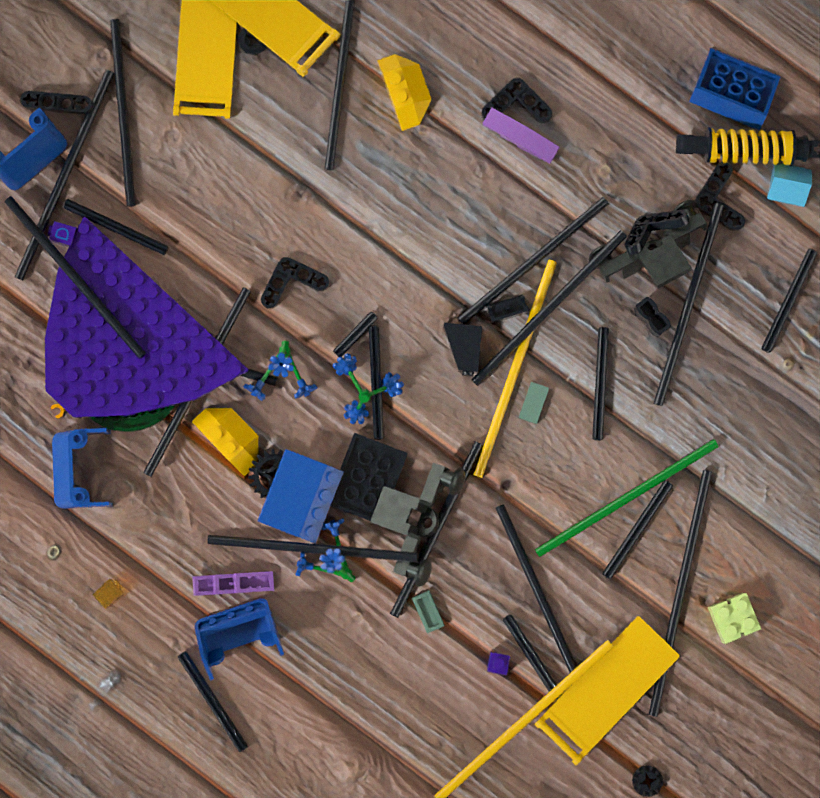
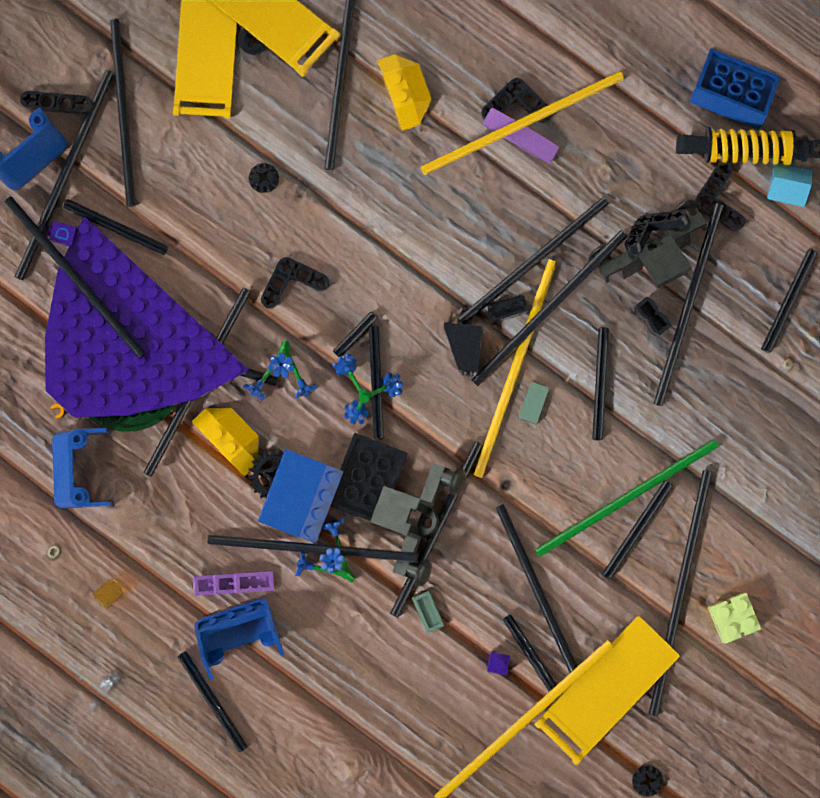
none -> black gear [249,163,279,193]
none -> yellow piece [421,71,624,175]

